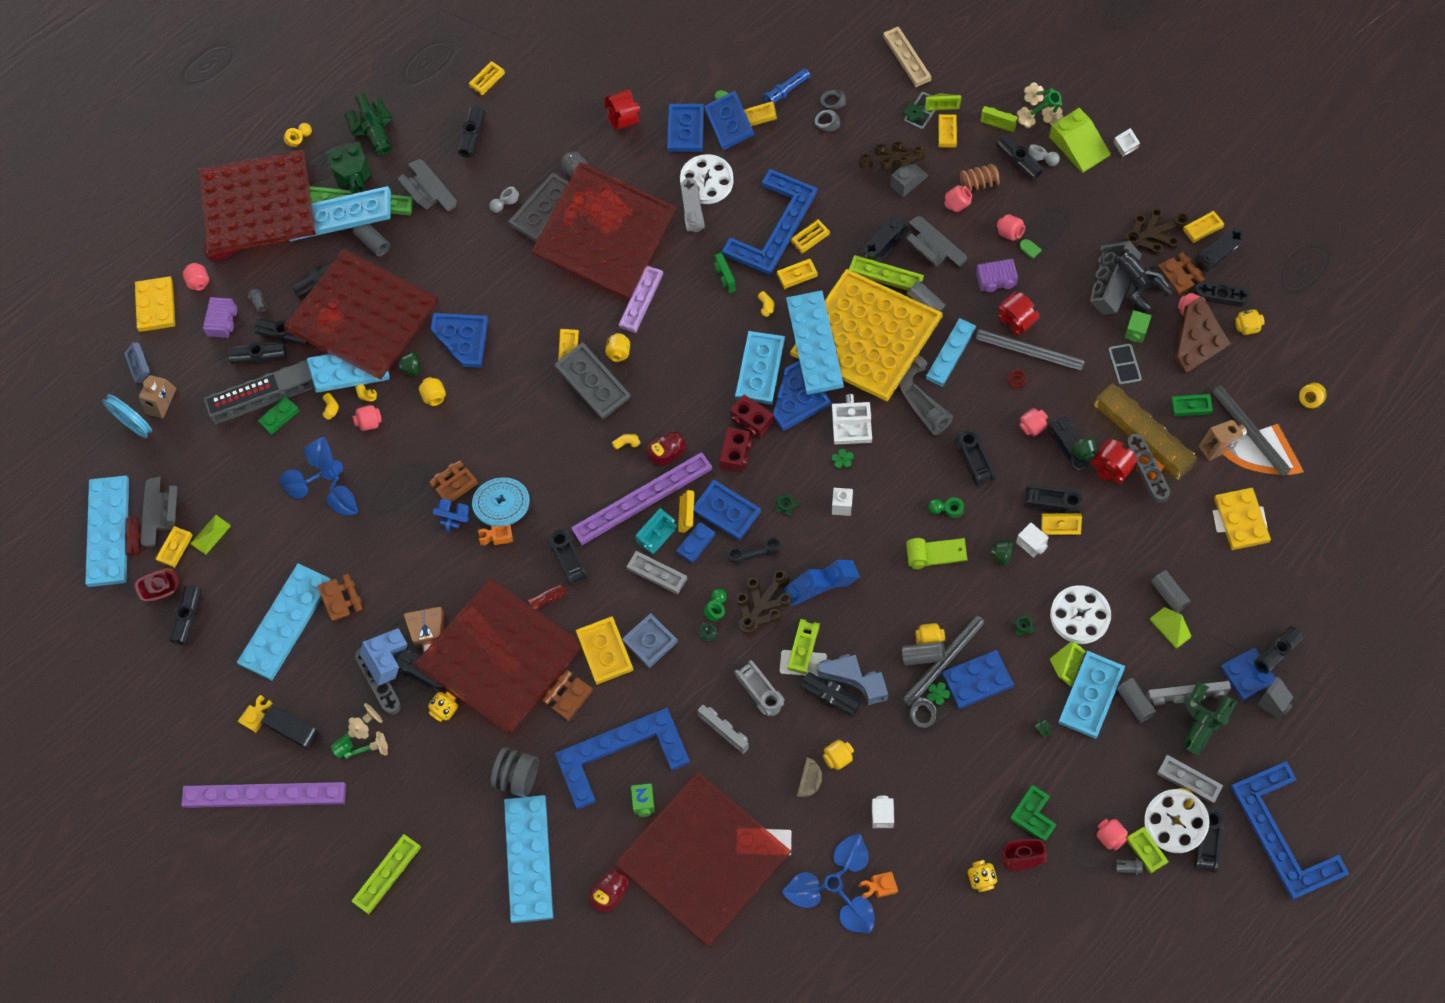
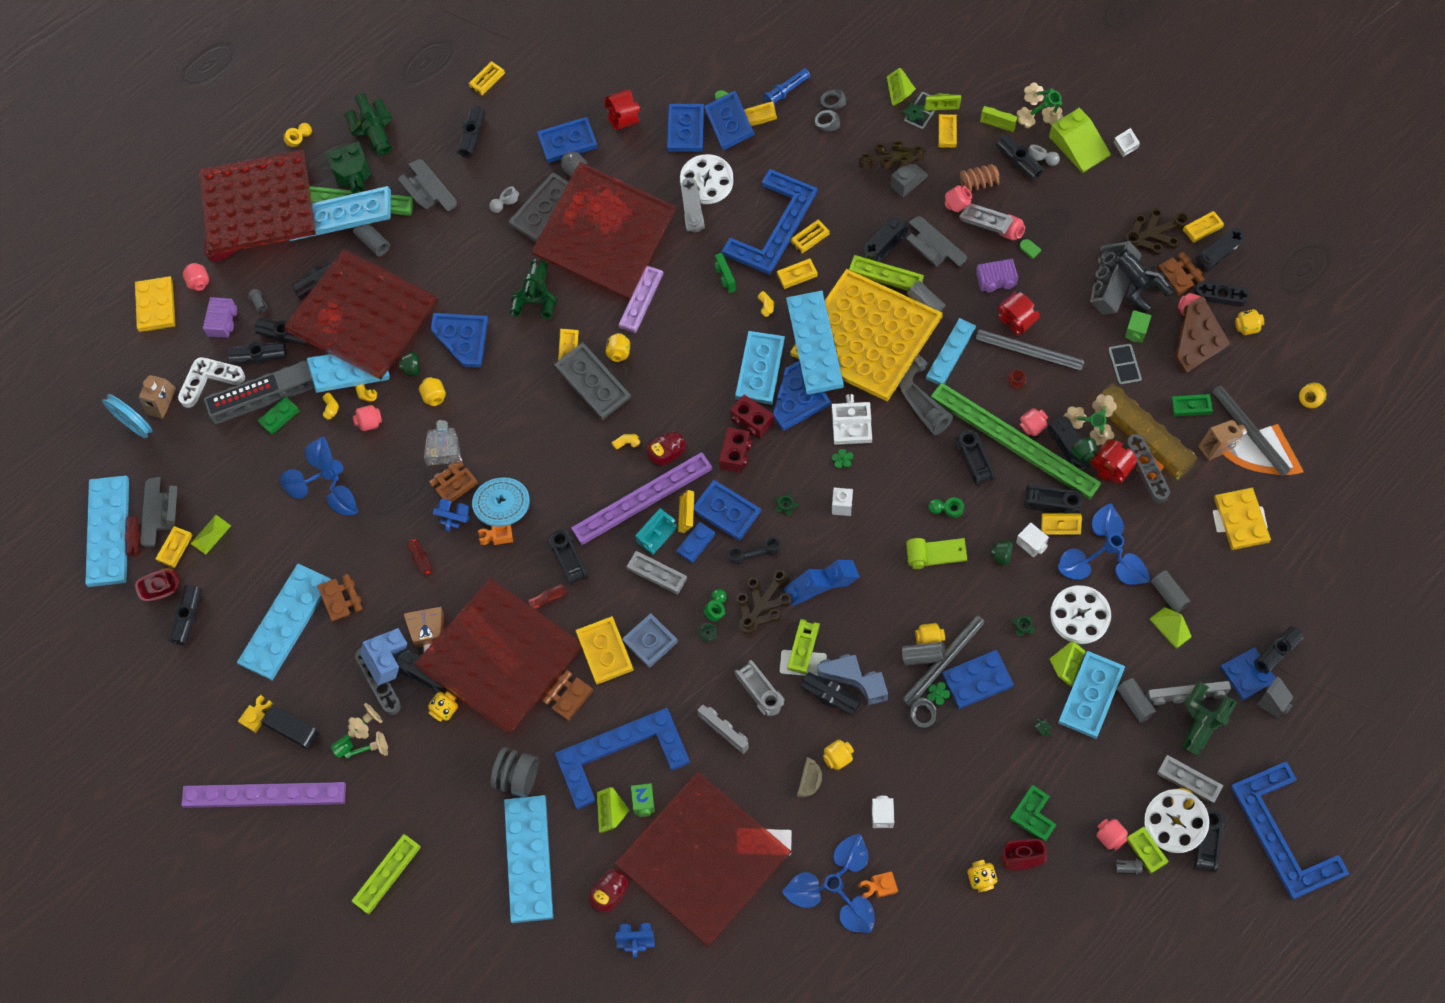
sand blue plate [124,342,150,383] -> none
tan plate [883,26,931,87] -> none
none -> white beam [178,357,245,408]
none -> clear red axle [407,539,432,575]
none -> clear torso [424,420,463,466]
none -> dark green wheel [509,259,557,319]
none -> blue plate [537,117,598,163]
none -> lime slope [597,787,629,833]
none -> blue hips [615,923,655,958]
none -> lime slope [887,68,916,106]
none -> bright green plate [931,383,1101,500]
none -> light grey plate [959,203,1013,234]
none -> blue plant [1058,503,1150,585]
none -> tan plant [1063,394,1117,446]

